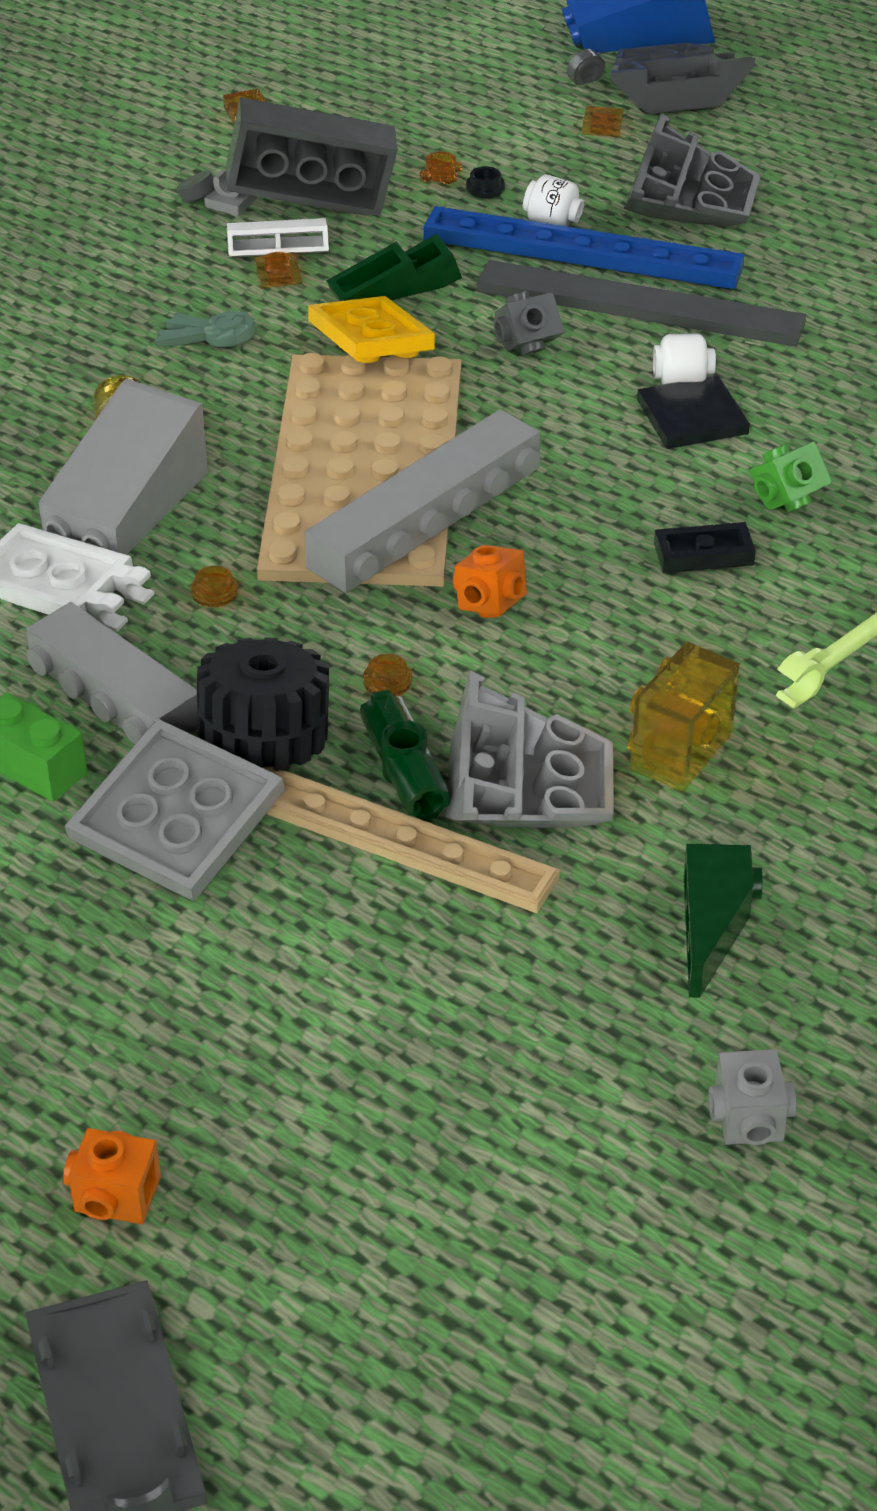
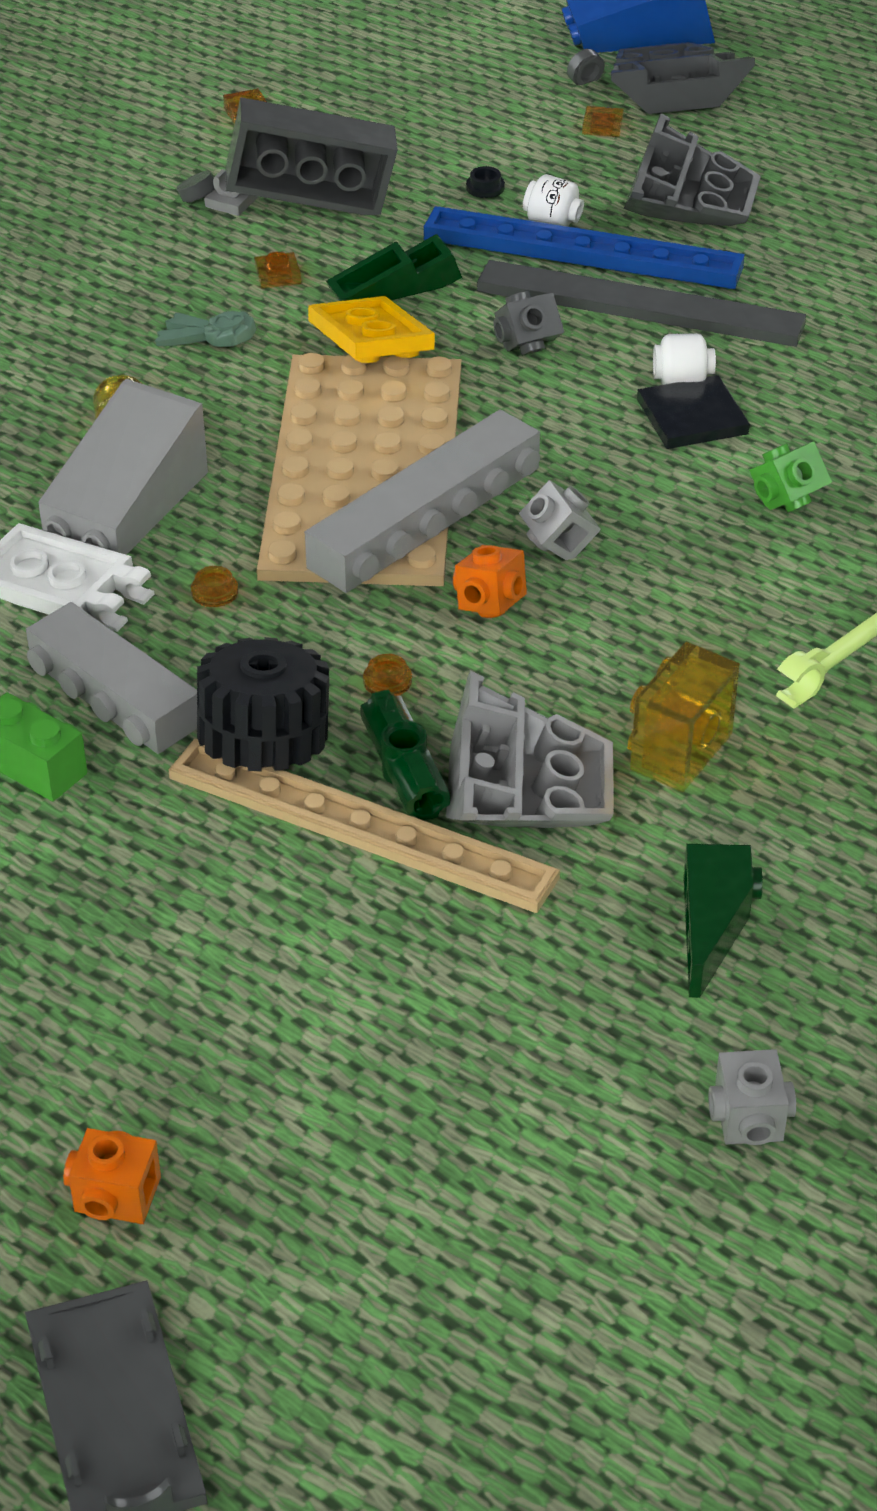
light grey plate [65,719,285,902] -> none
white piece [227,218,329,258] -> none
clear orange plate [420,151,462,184] -> none
black plate [654,522,756,573] -> none
none -> light grey brick [519,480,601,560]

